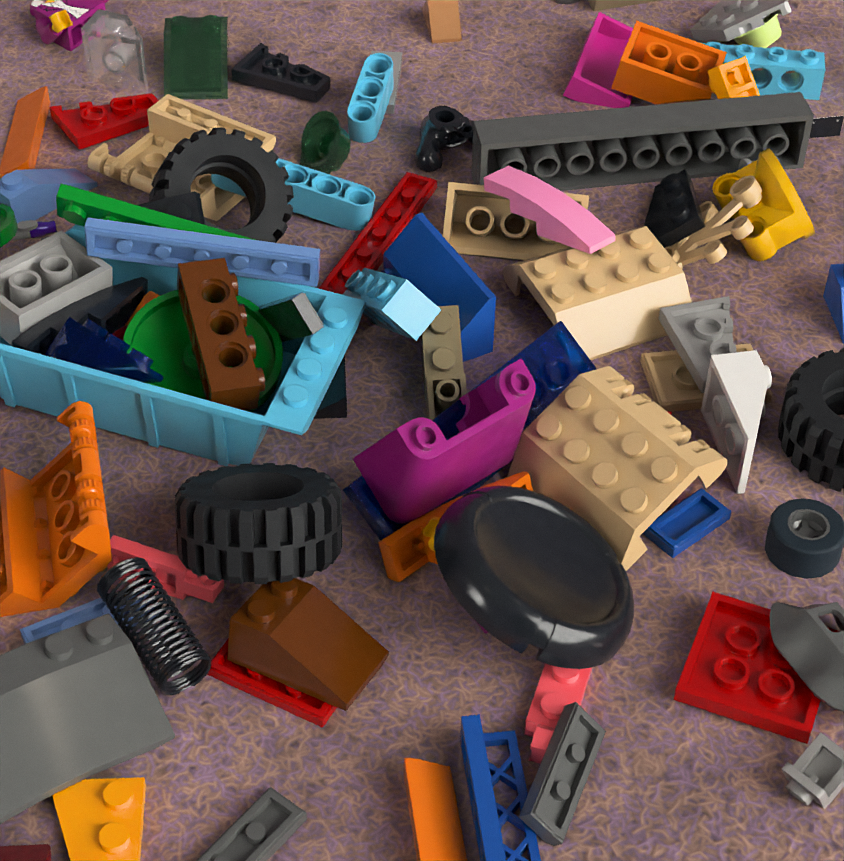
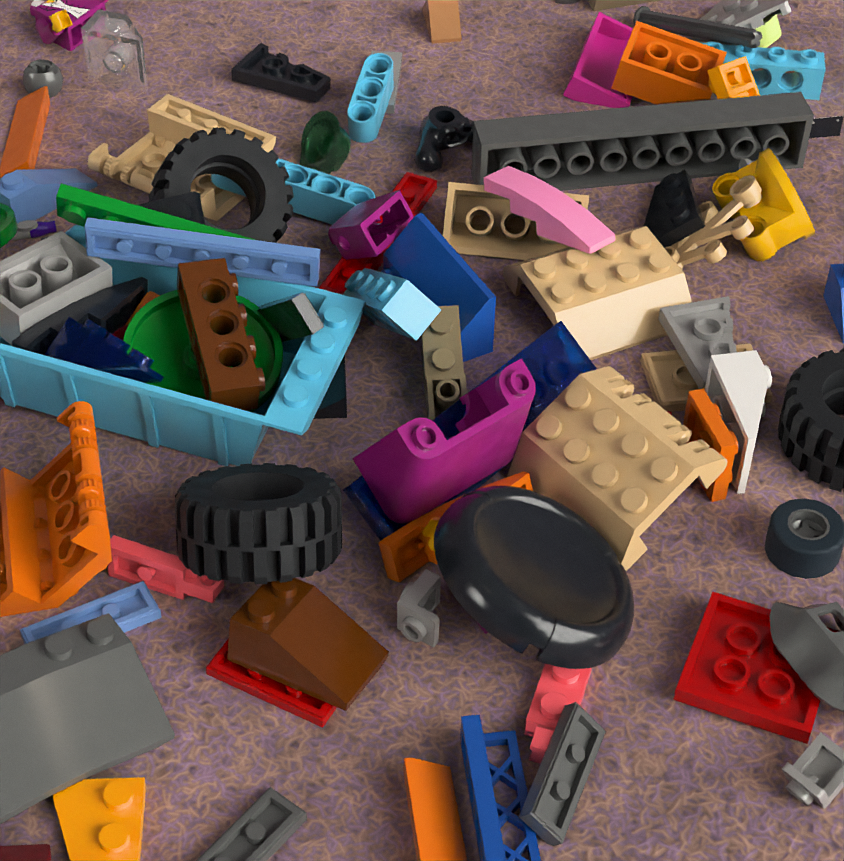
red wing [50,93,159,150] -> none
black piece [97,557,212,695] -> none
clear green slope [164,15,230,100] -> none
blue tile [643,488,732,558] -> none
none -> dark grey piece [22,59,63,98]
none -> magenta torso [328,190,414,260]
none -> light grey bracket [397,569,441,647]
none -> dark grey axle [633,6,762,48]
none -> orange plate [683,388,739,502]

